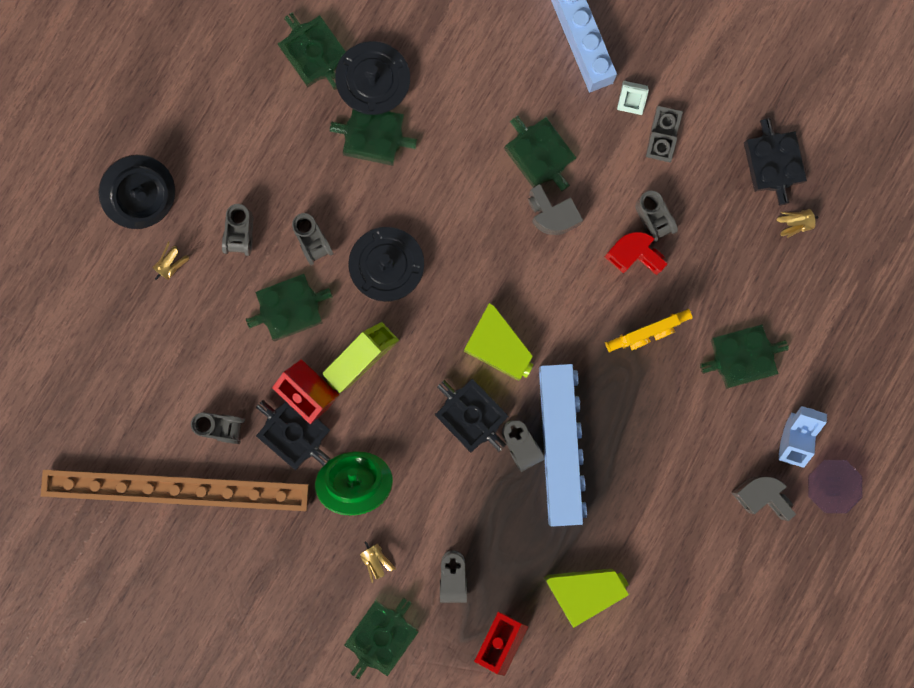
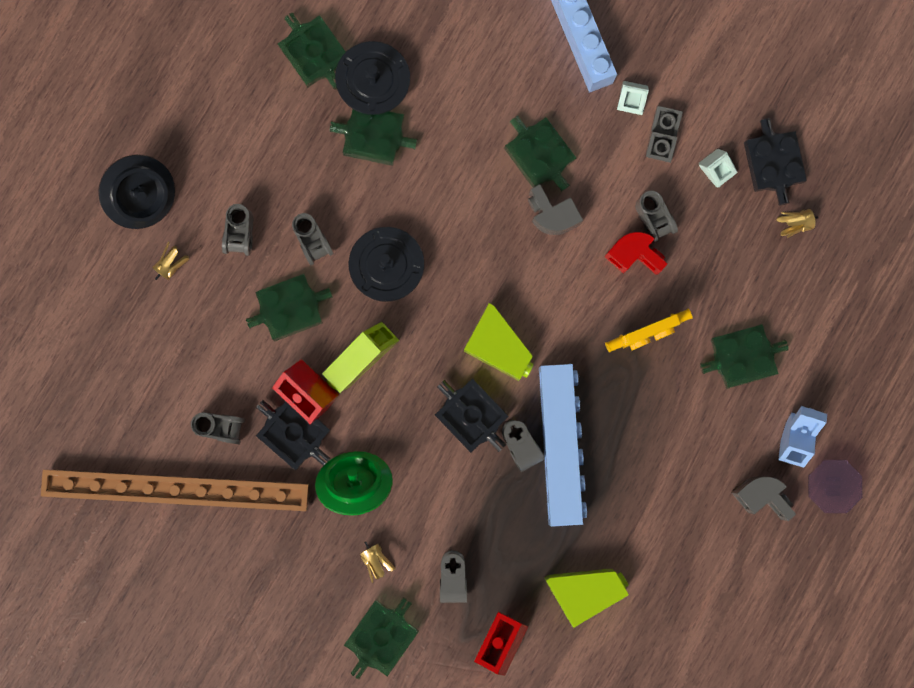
none -> light aqua slope [699,149,738,188]

